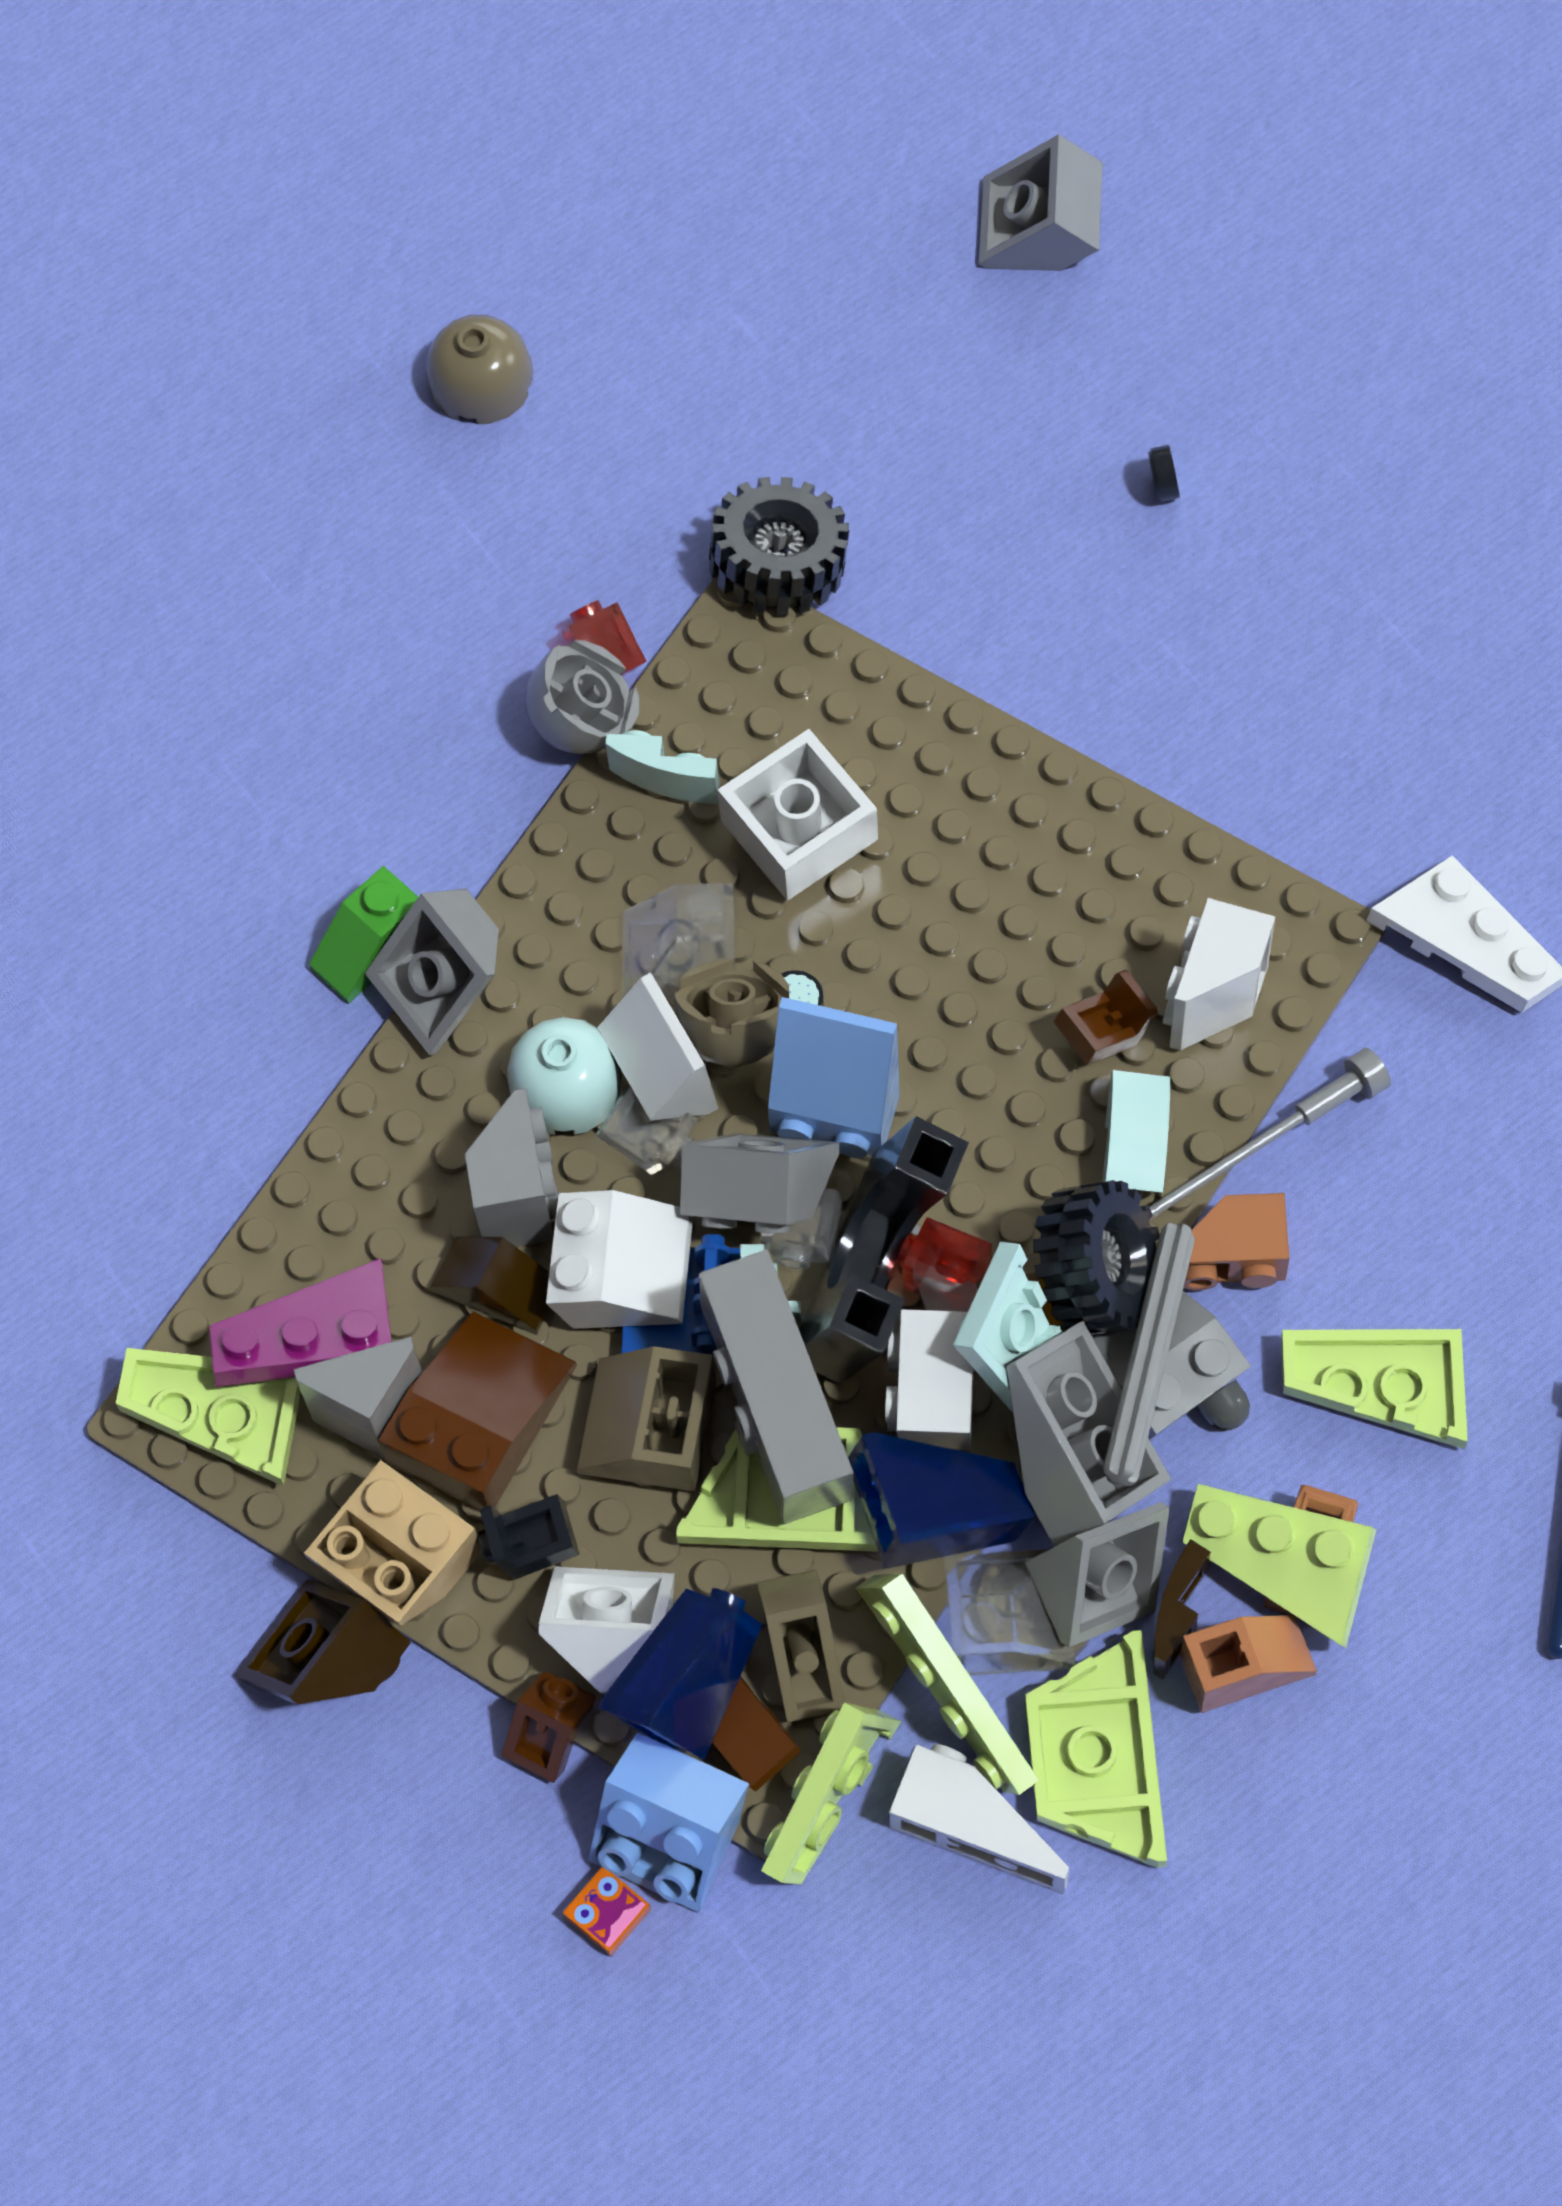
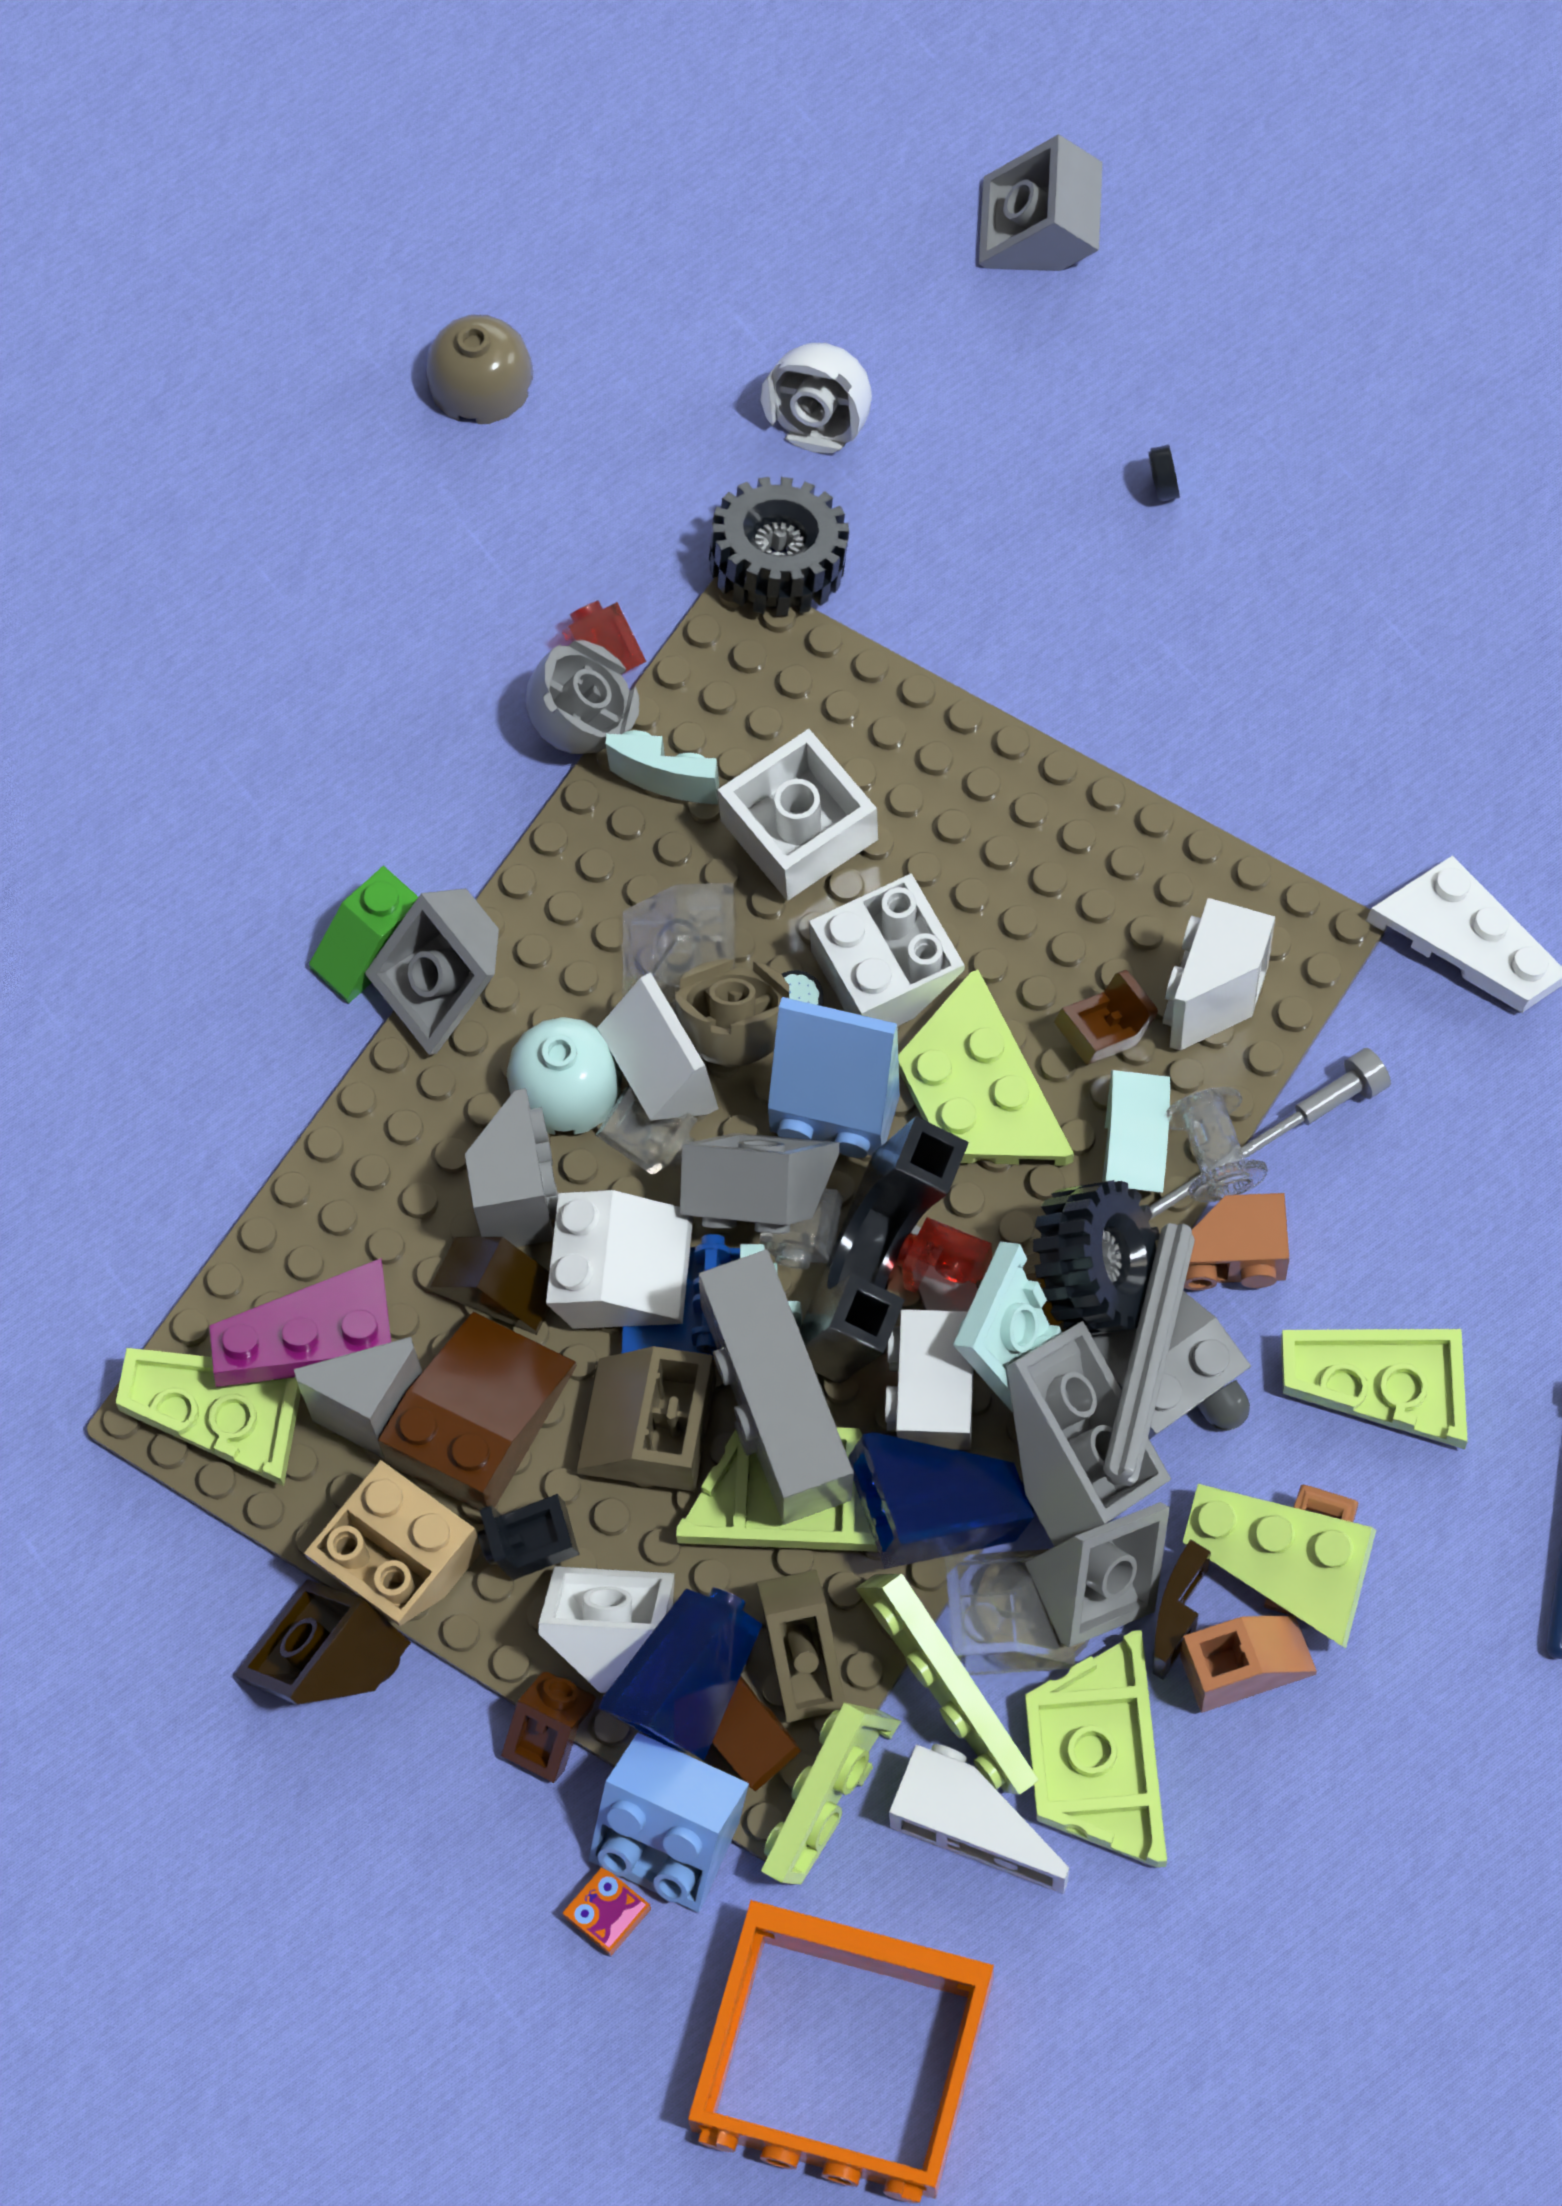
none -> orange window [688,1900,994,2204]
none -> white cylinder [760,343,872,453]
none -> white slope [809,873,965,1026]
none -> yellowish green wing [898,970,1074,1166]
none -> clear hose [1163,1087,1268,1202]

